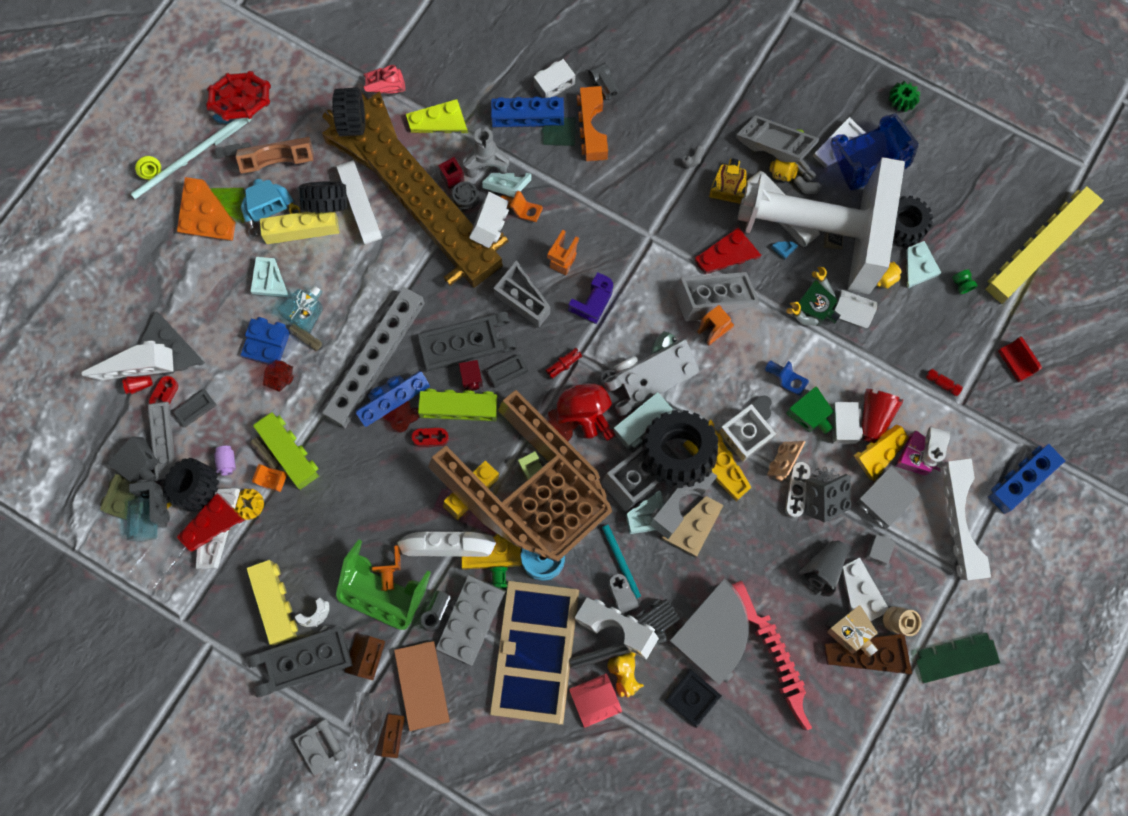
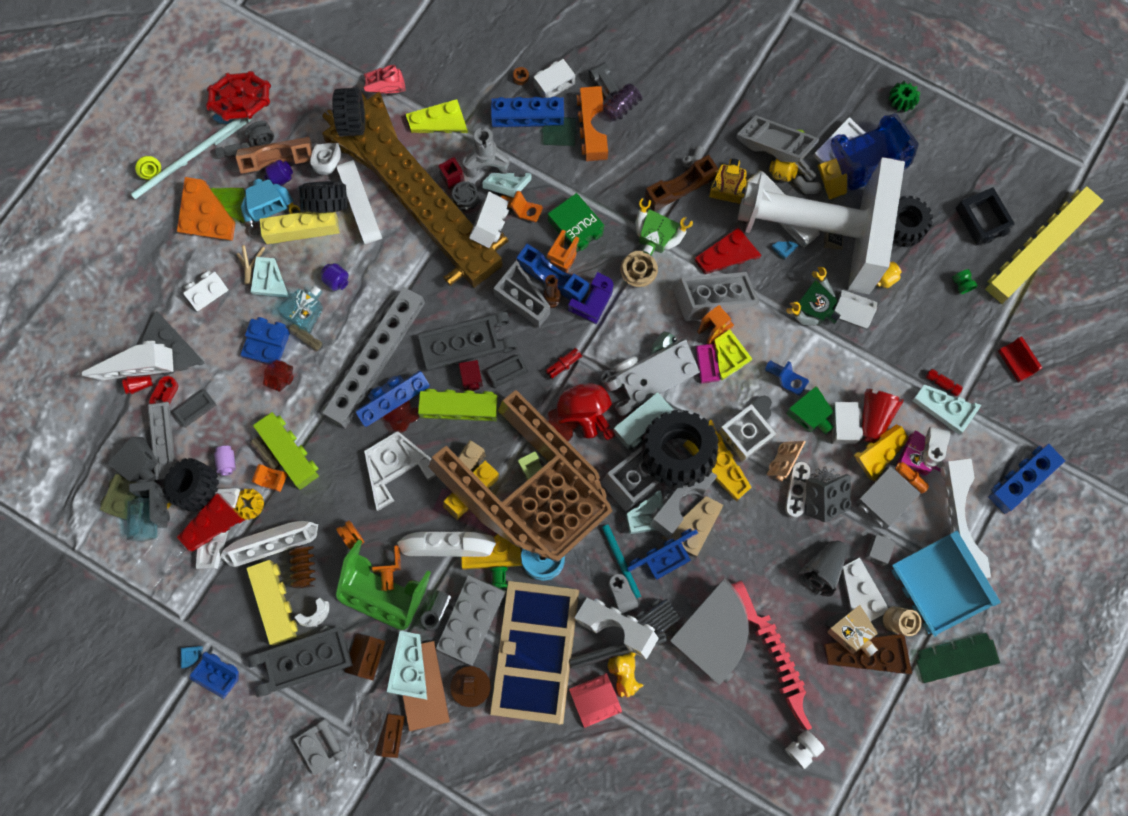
red beam [412,428,449,447] -> none
black tile [665,669,722,728] -> none
light aqua wing [906,241,941,288] -> none
none -> dark azure tile [181,646,203,669]
none -> white bracket [183,270,228,311]
none -> blue bracket [190,652,239,699]
none -> white brick [221,521,318,567]
none -> tan plant [236,245,265,285]
none -> dark grey wheel [245,121,274,147]
none -> dark purple head [264,160,293,186]
none -> reddish brown piece [289,546,316,589]
none -> white piece [310,143,341,175]
none -> dark purple head [320,263,349,291]
none -> orange wheel [336,520,365,550]
none -> white wing [364,431,436,511]
none -> light aqua wing [387,631,428,700]
none -> reddish brown tile [450,666,491,708]
none -> tan brick [458,440,486,472]
none -> dark orange bush [513,67,529,85]
none -> blue arch [516,244,589,302]
none -> reddish brown pin [543,275,560,308]
none -> green brick [548,193,604,252]
none -> clear purple piece [603,83,643,121]
none -> tan cone [621,251,658,287]
none -> blue bracket [627,528,699,580]
none -> torso [635,198,693,256]
none -> reddish brown arch [645,155,719,212]
none -> dark pink tile [695,344,720,384]
none -> neon yellow wing [714,330,752,381]
none -> white wheel [785,729,825,770]
none -> yellow slope [818,158,847,200]
none -> medium azure panel [891,530,1001,637]
none -> orange axle [895,462,929,494]
none -> light aqua wing [912,385,981,435]
none -> black window [955,187,1015,245]

